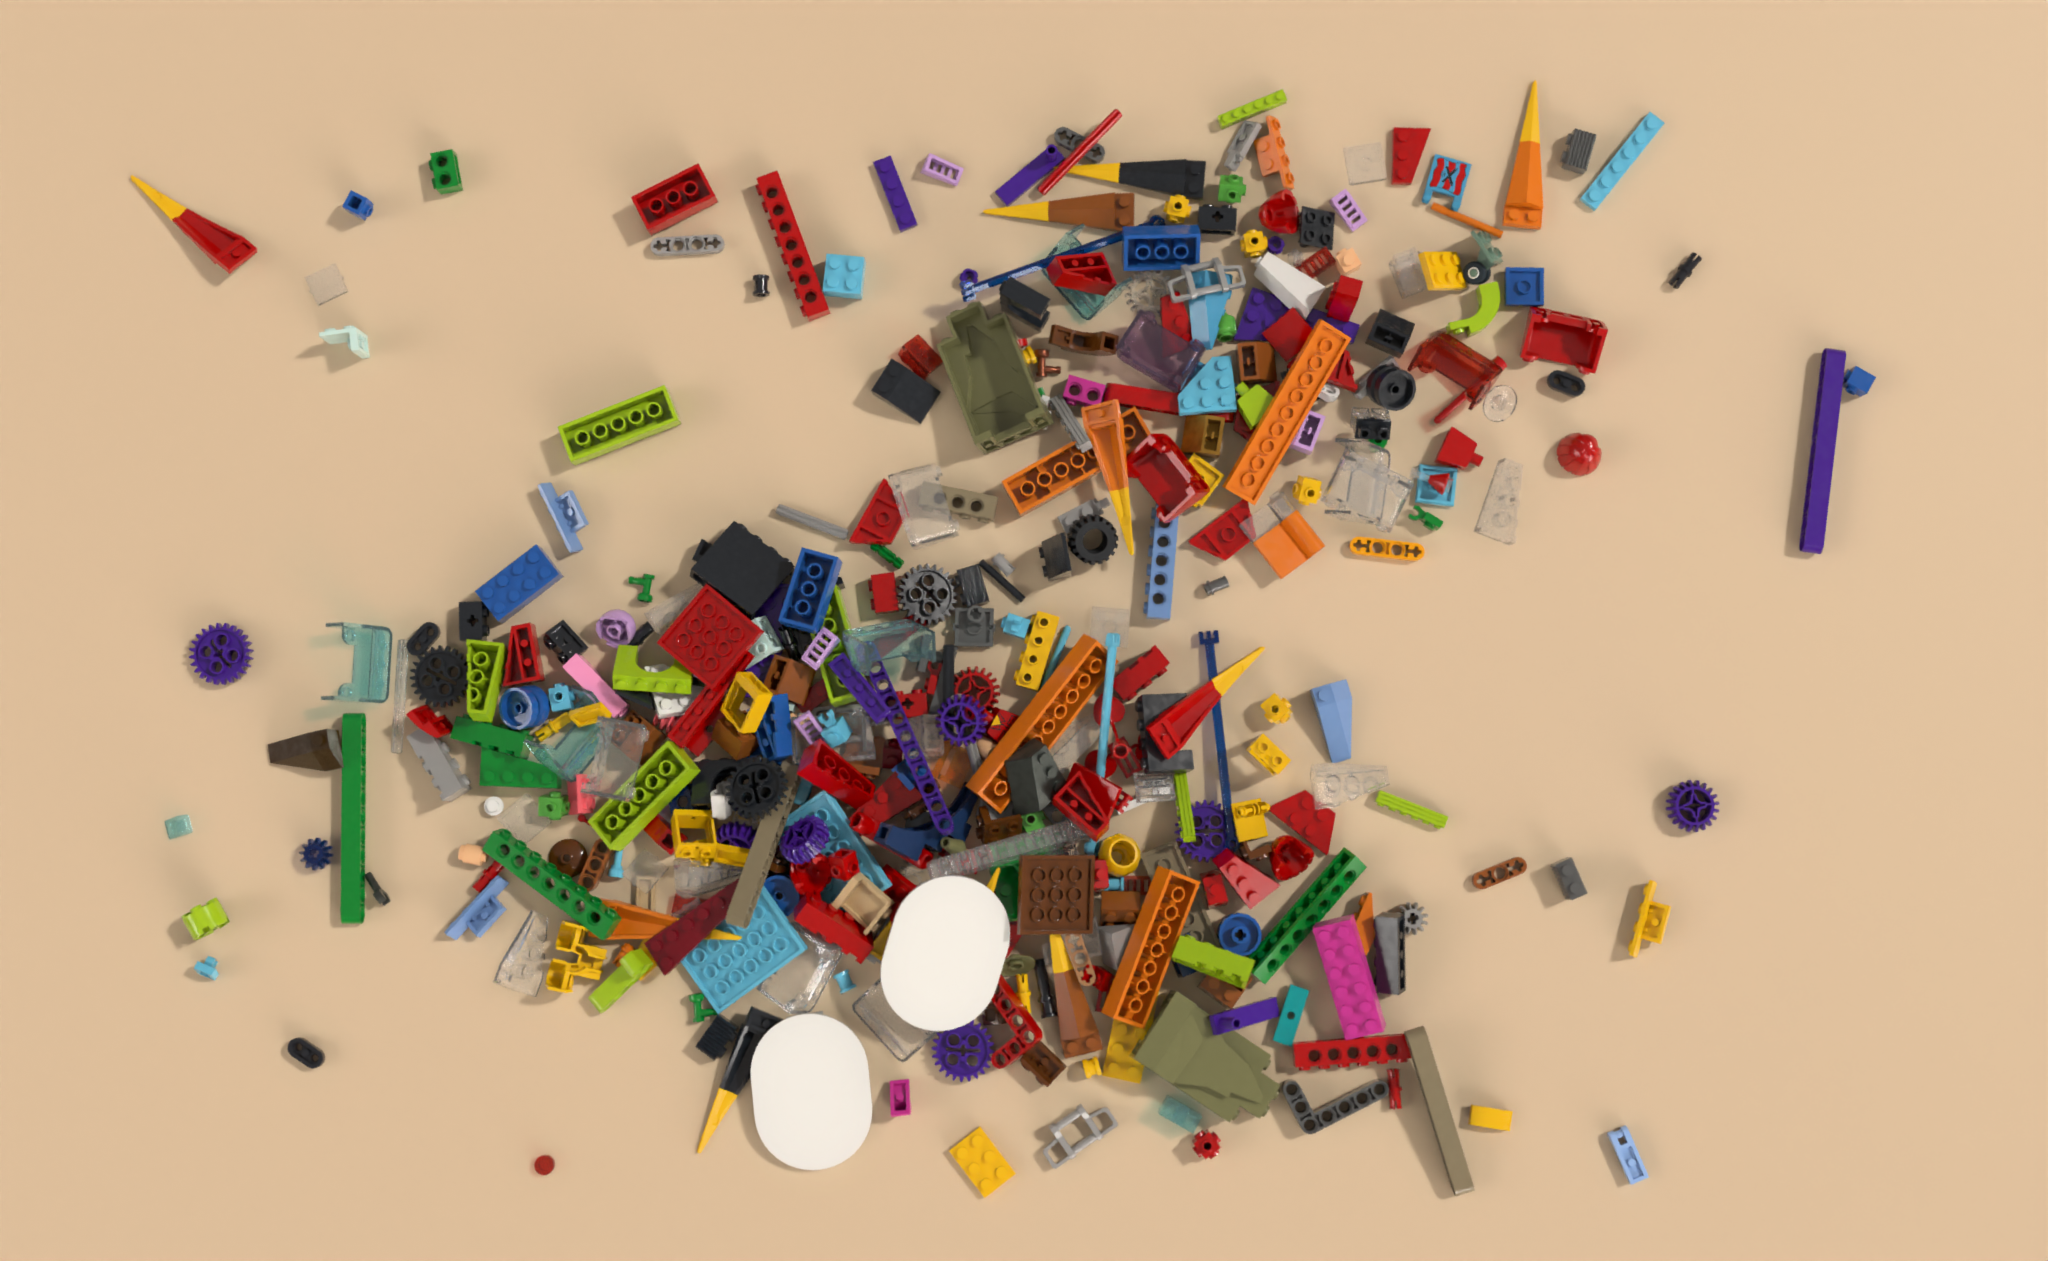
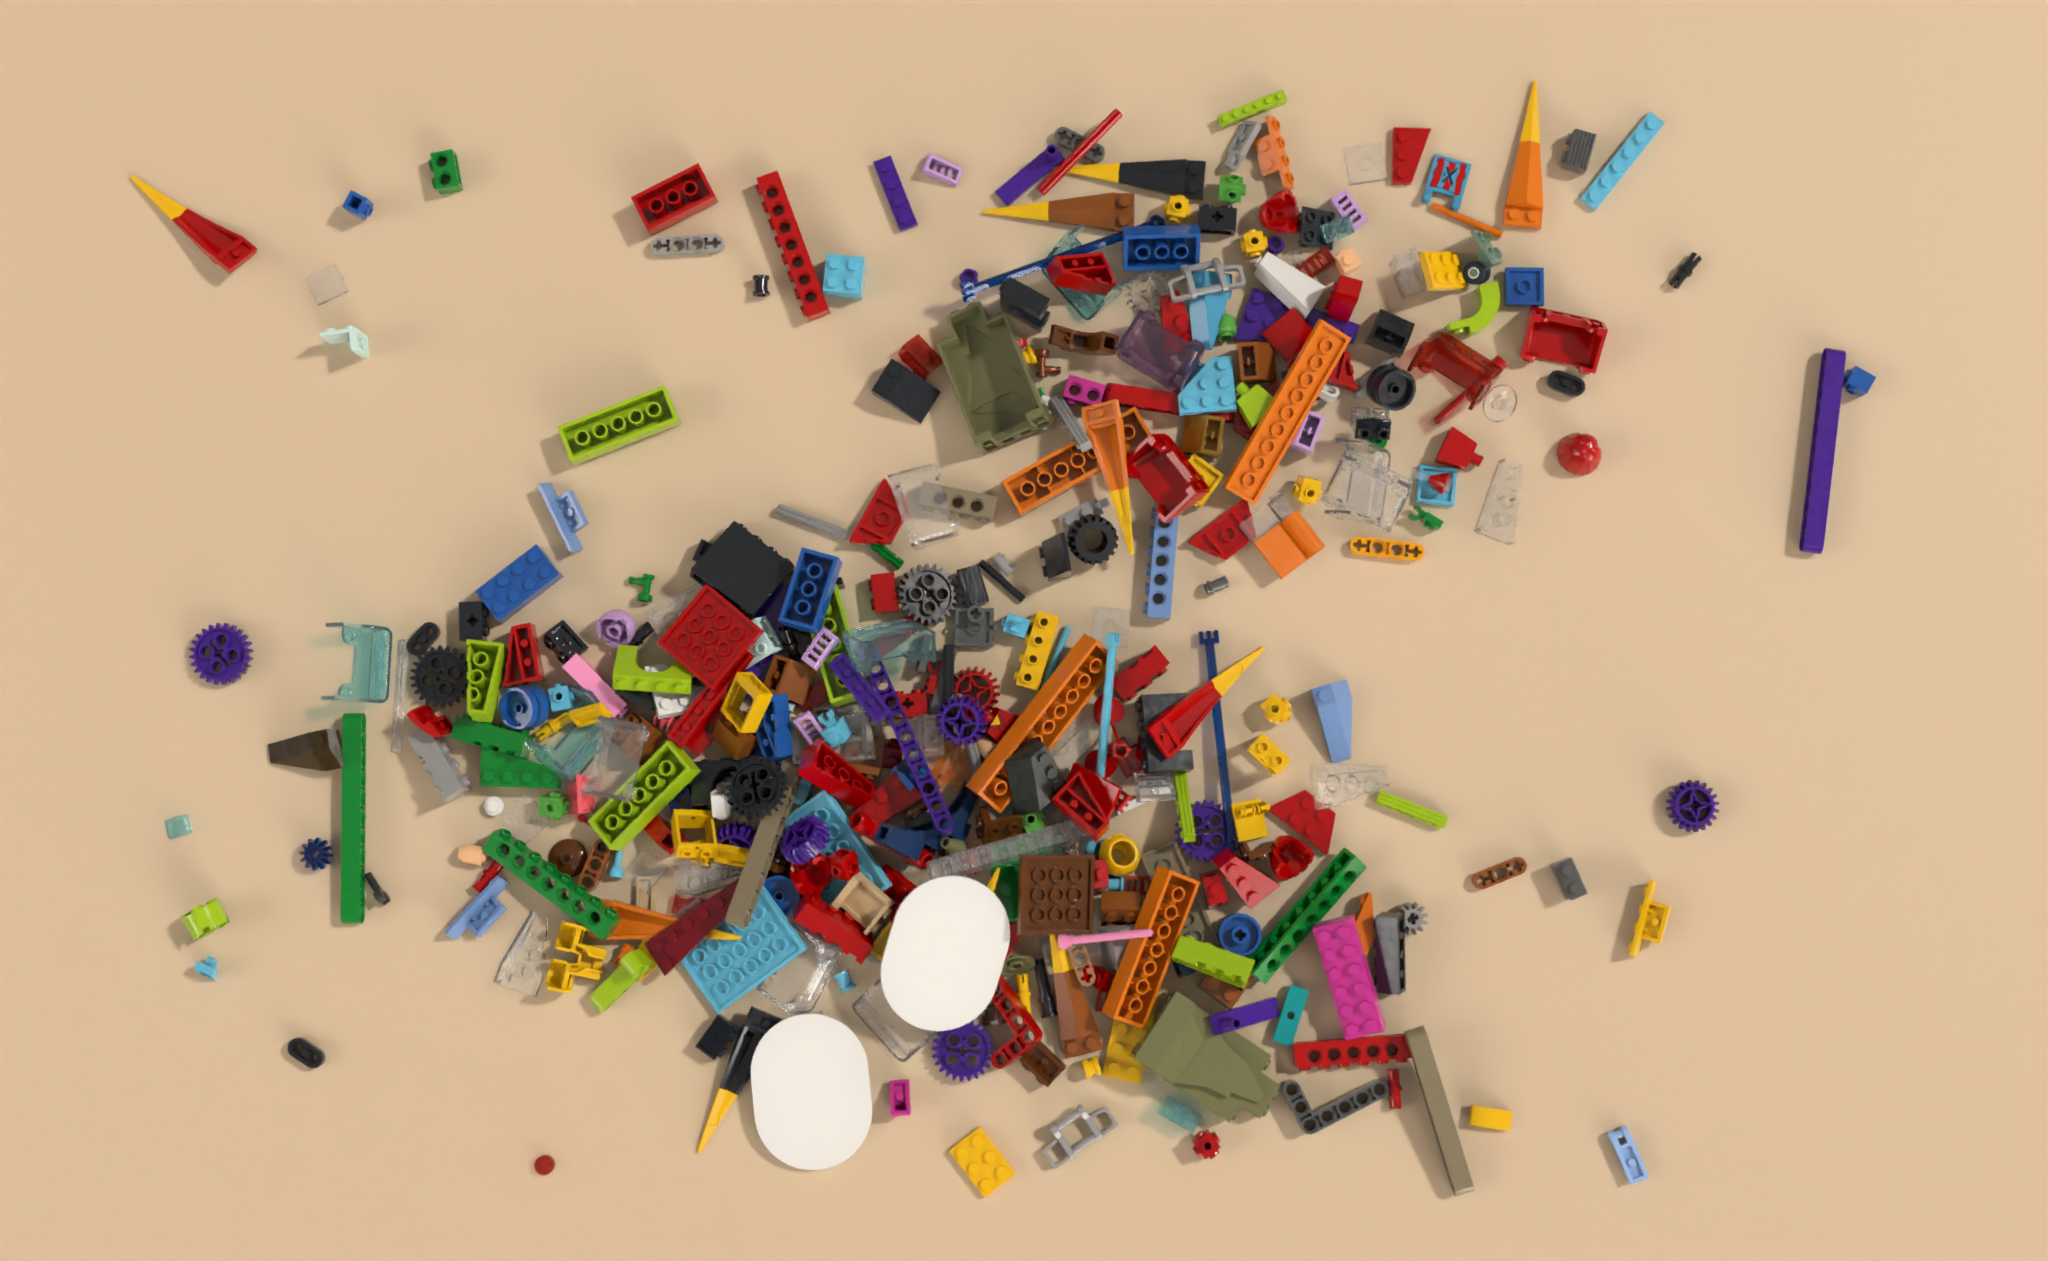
green piece [688,993,718,1022] -> none
none -> bright pink piece [1058,929,1153,950]
none -> clear light blue brick [1320,215,1355,243]

